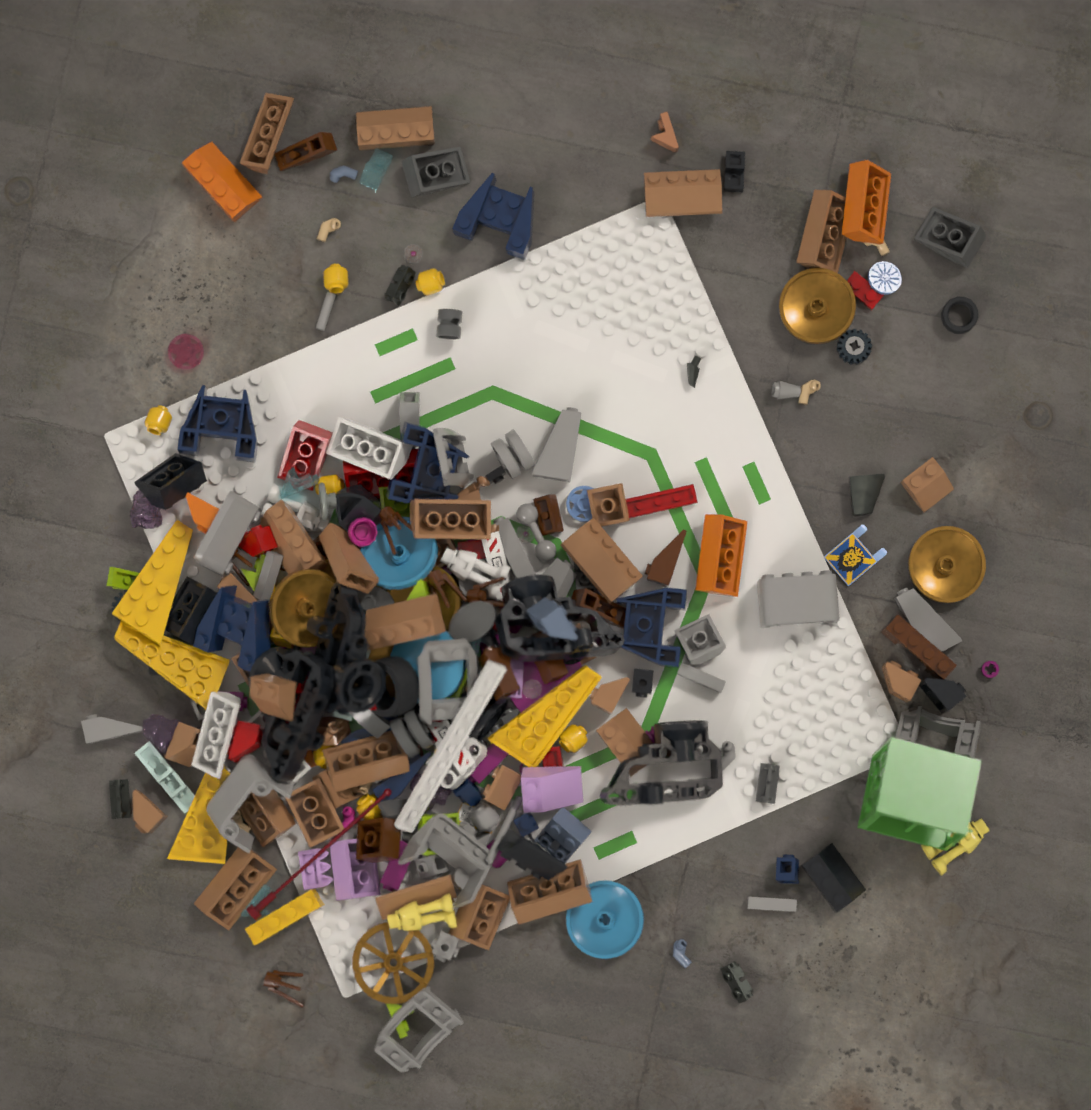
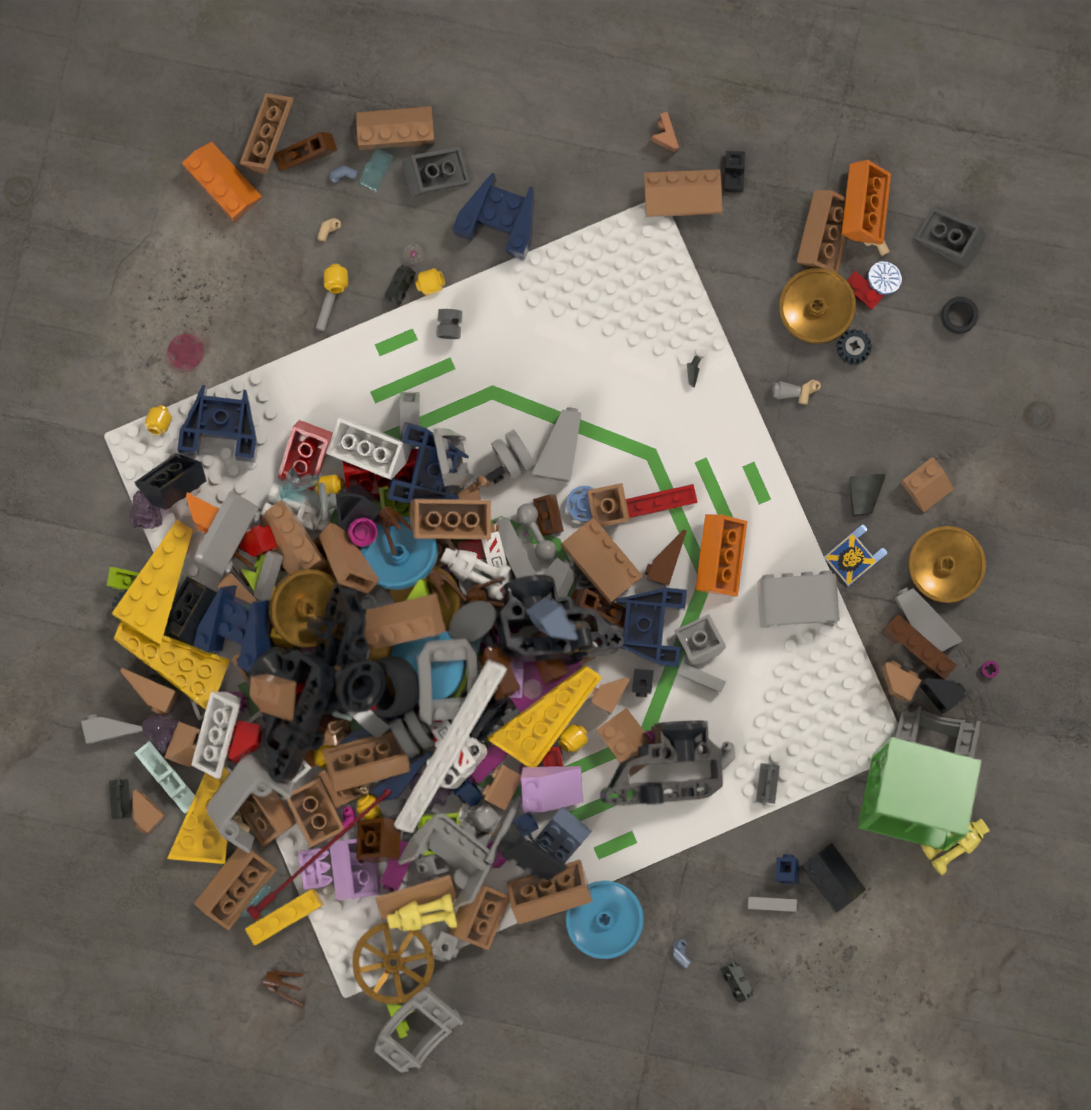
none -> medium nougat slope [120,668,179,716]

